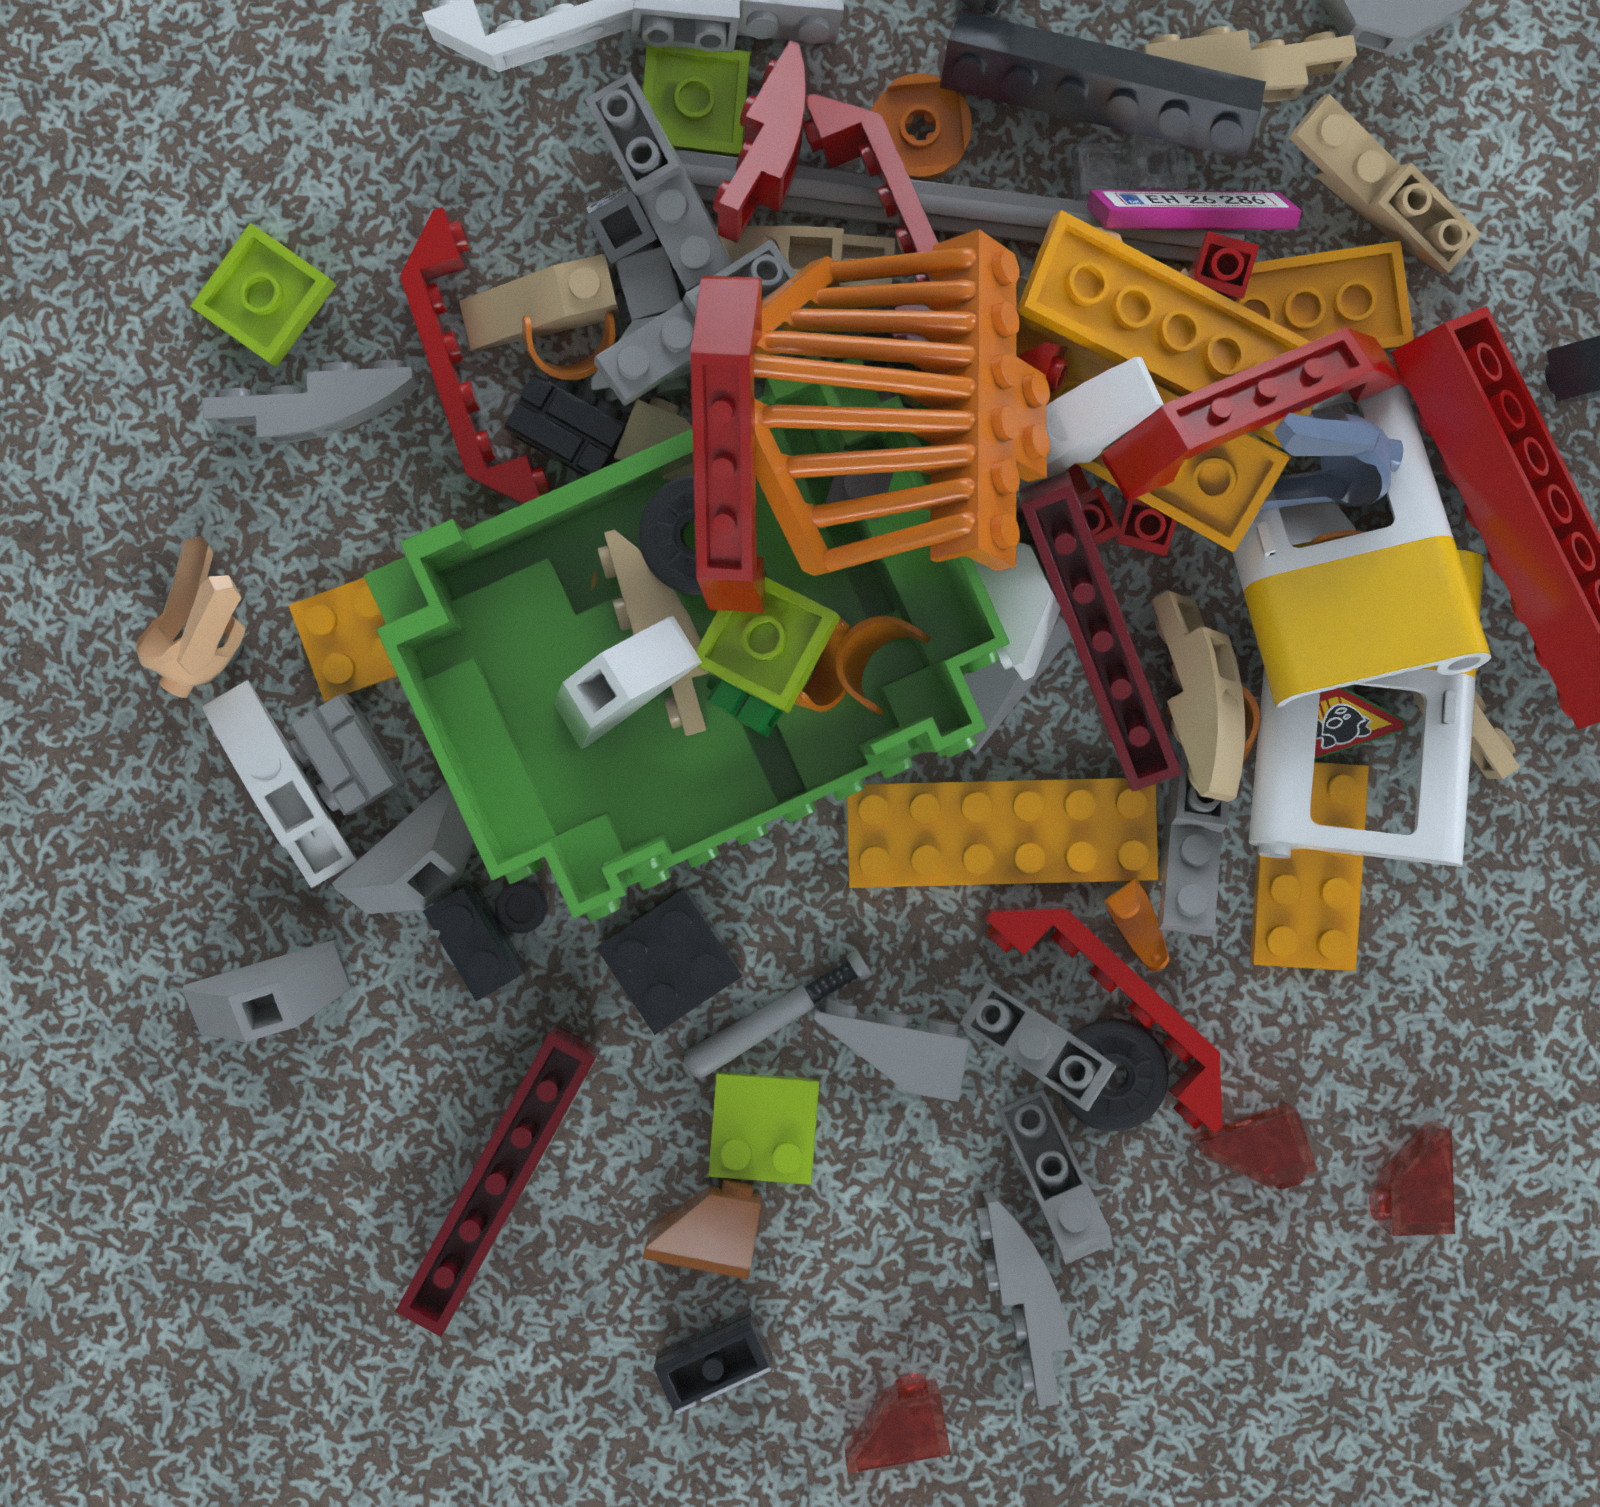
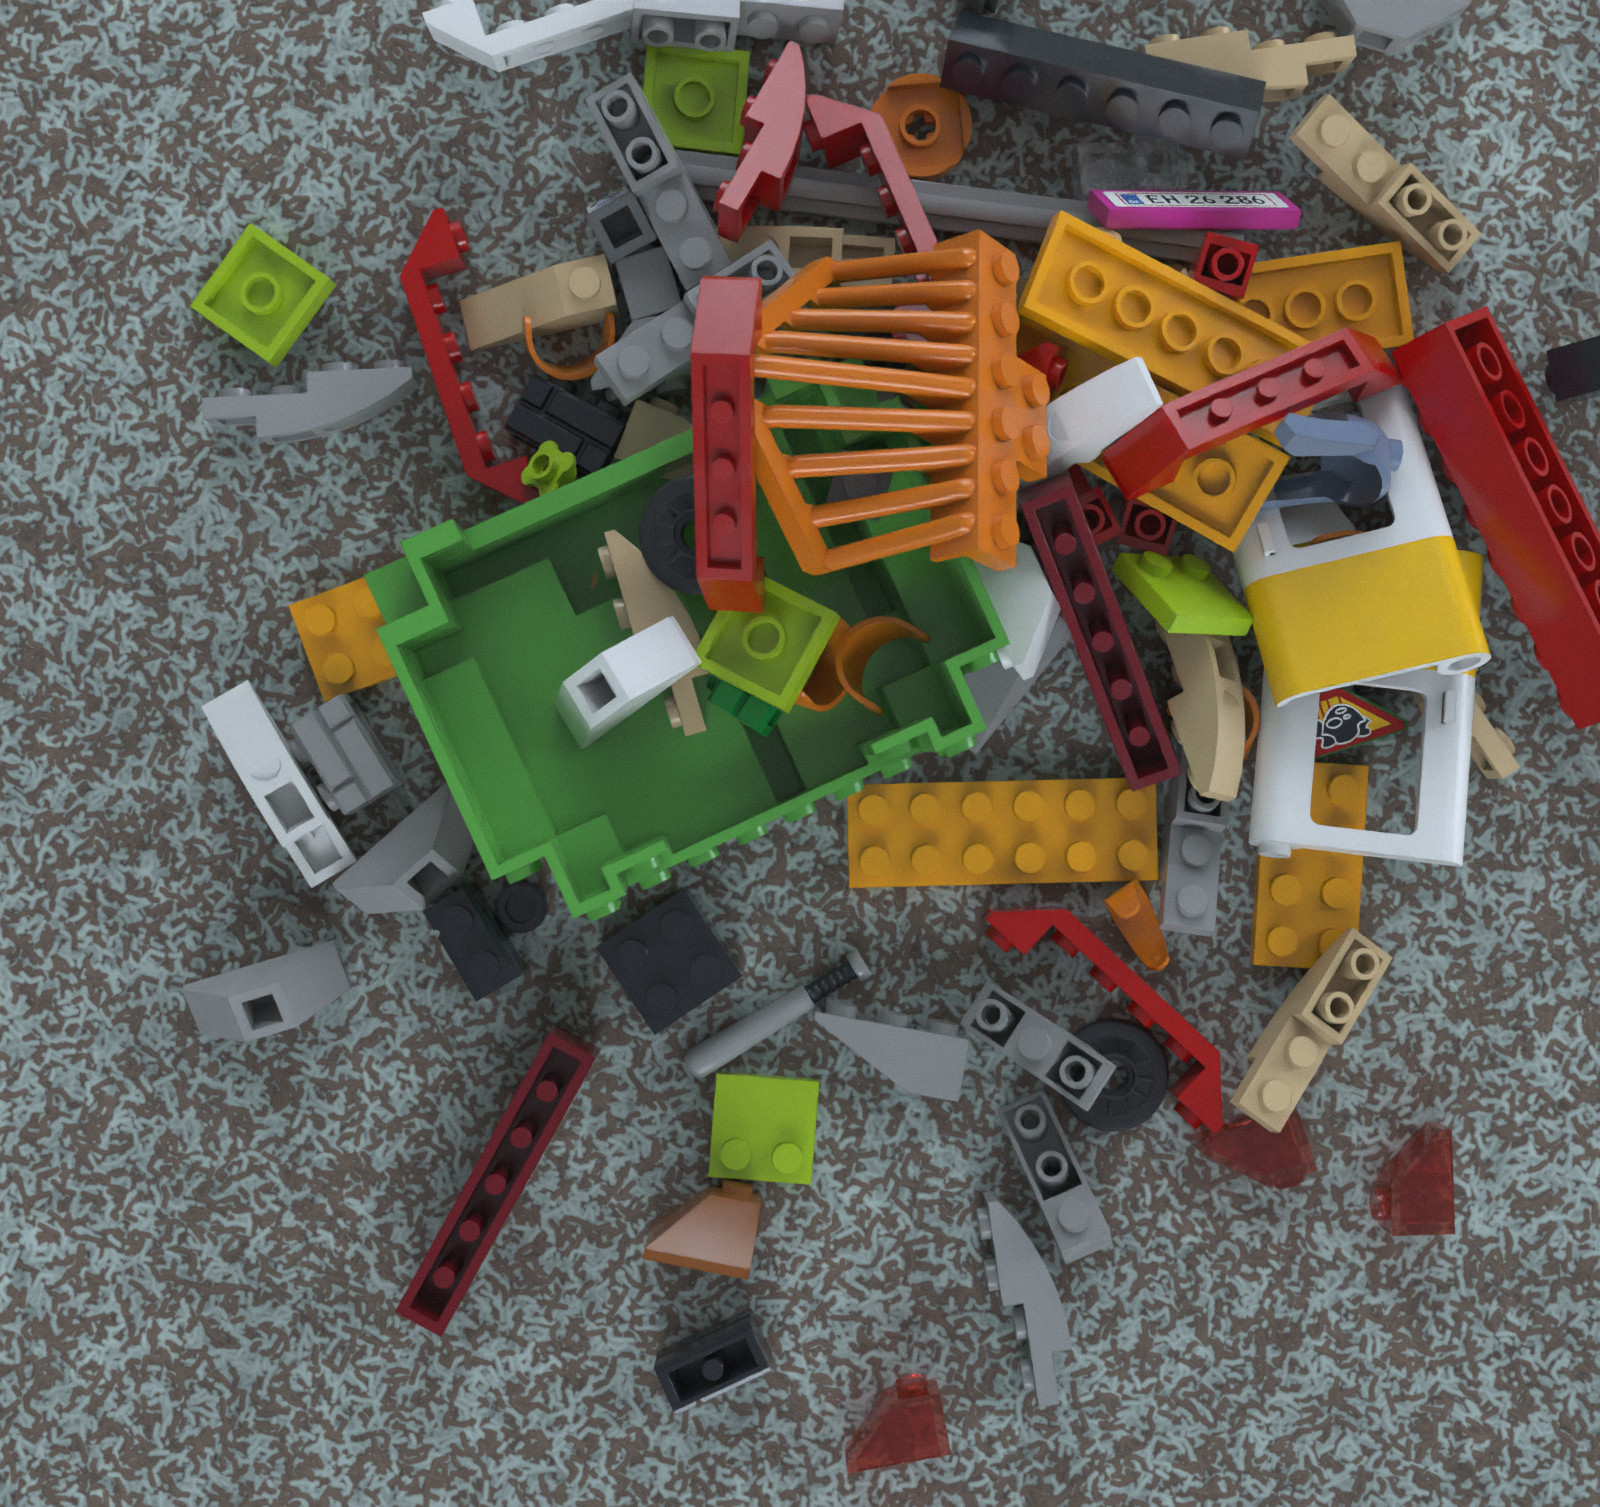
light nougat piece [136,535,246,698] -> none
none -> lime plate [521,440,577,496]
none -> lime plate [1111,551,1254,636]
none -> tan slope [1230,928,1393,1133]

